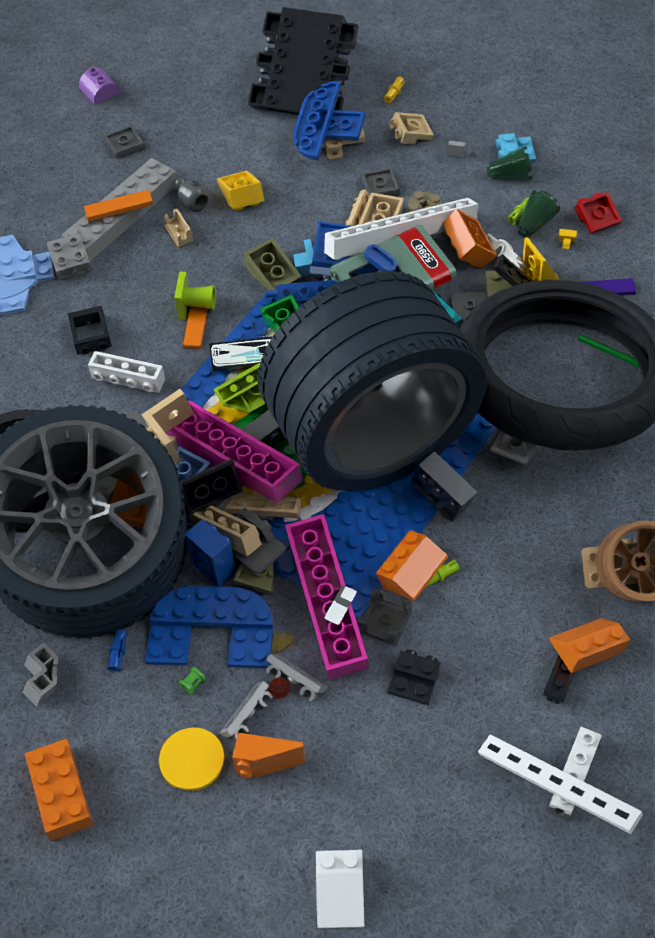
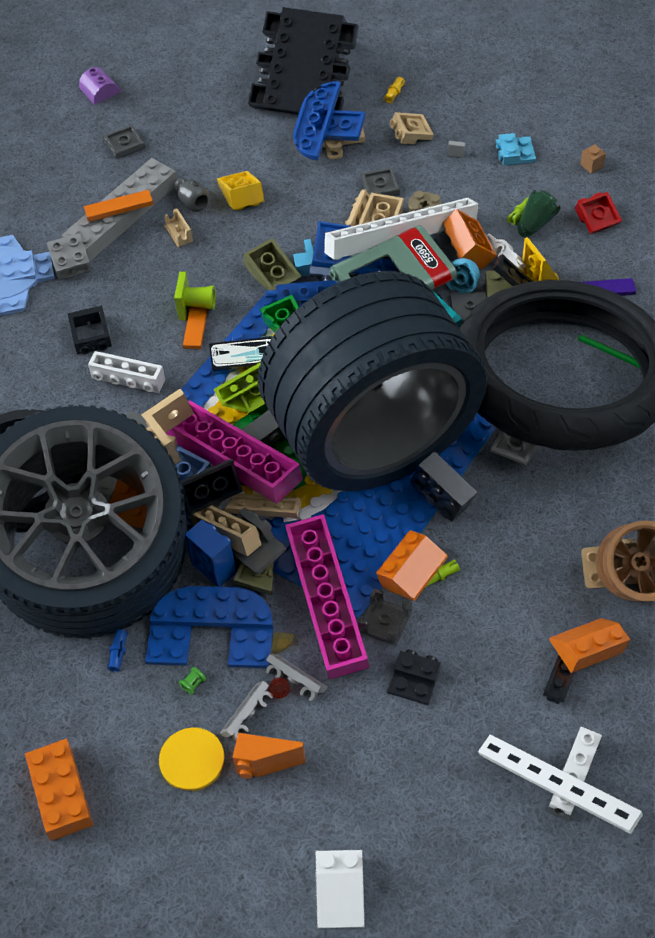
light grey brick [23,643,58,707] -> none
white sticker [324,585,357,625] -> none
blue tile [364,244,397,271] -> none
clear green cone [486,146,533,180] -> none
yellow tile [558,229,577,249] -> none
none -> medium azure cylinder [446,258,480,294]
none -> medium nougat brick [580,144,606,174]

